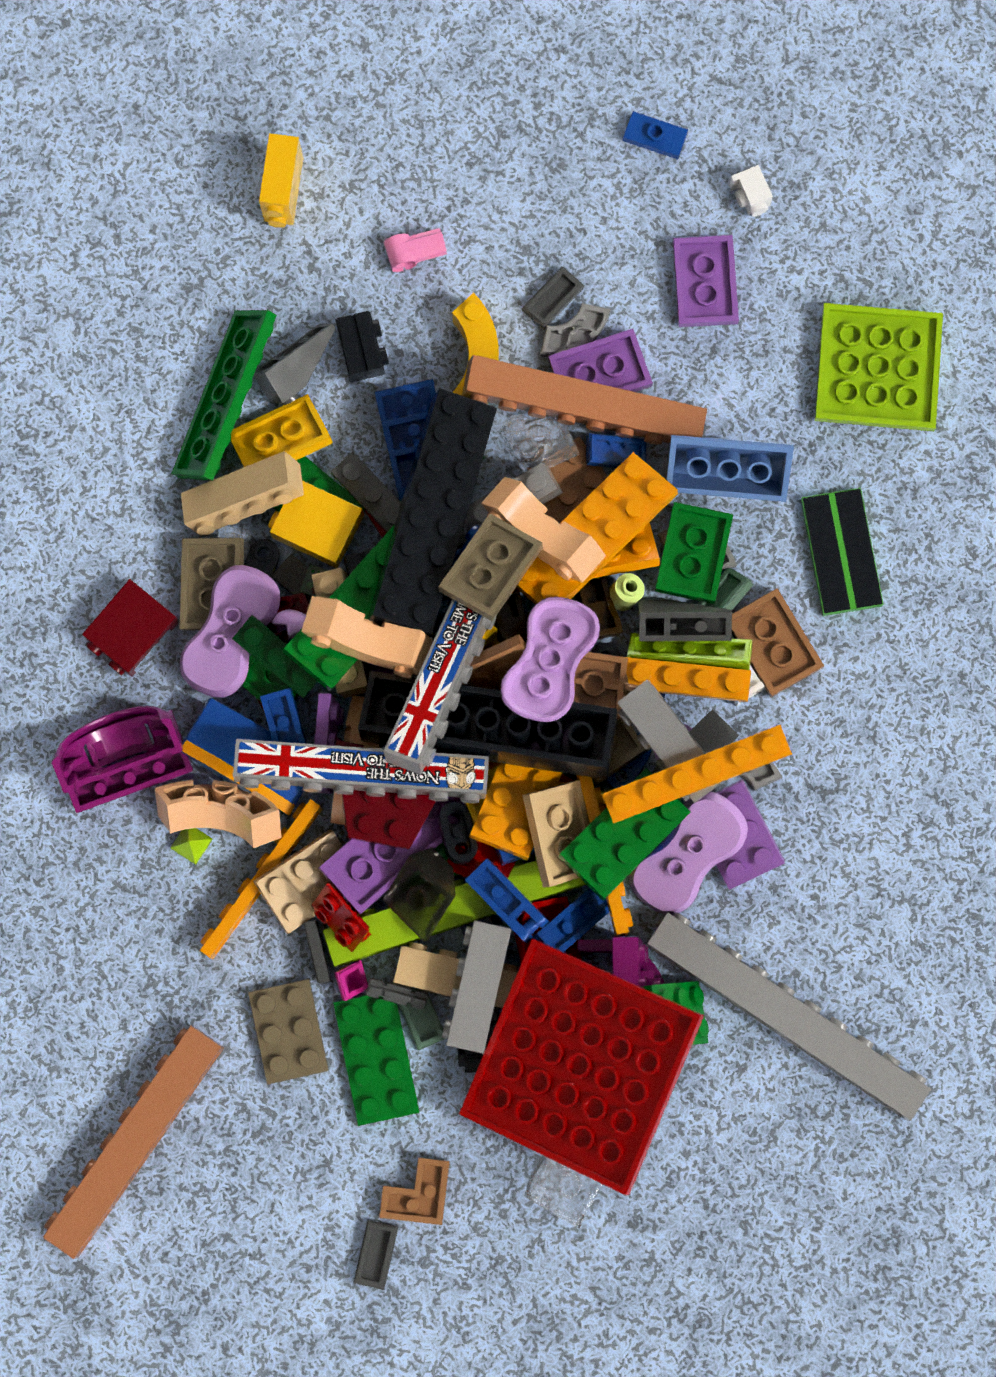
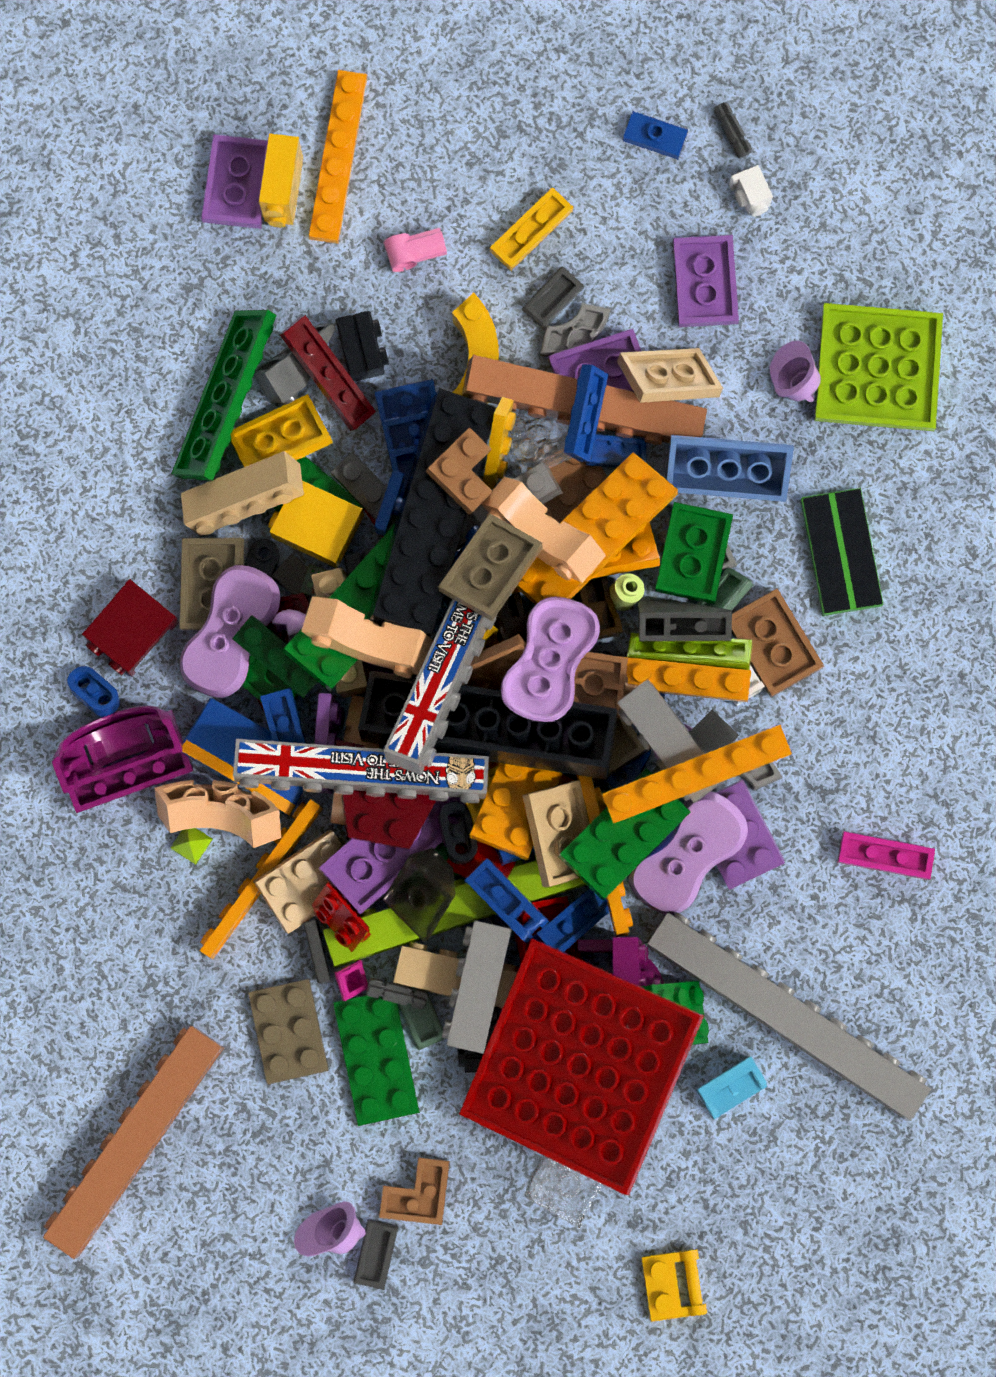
none -> blue plate [67,666,120,716]
none -> medium lavender plate [201,134,268,229]
none -> dark red plate [279,315,376,431]
none -> lavender piece [294,1201,366,1257]
none -> light orange plate [309,70,367,244]
none -> blue plate [374,470,405,536]
none -> medium nougat plate [425,427,493,515]
none -> yellow plate [483,397,516,489]
none -> yellow plate [490,187,573,271]
none -> blue plate [563,364,608,462]
none -> tan plate [617,348,723,403]
none -> yellow plate [641,1249,708,1322]
none -> medium azure hinge [696,1056,767,1119]
none -> dark grey axle [714,102,752,158]
none -> lavender piece [770,341,821,402]
none -> dark pink plate [837,831,935,880]

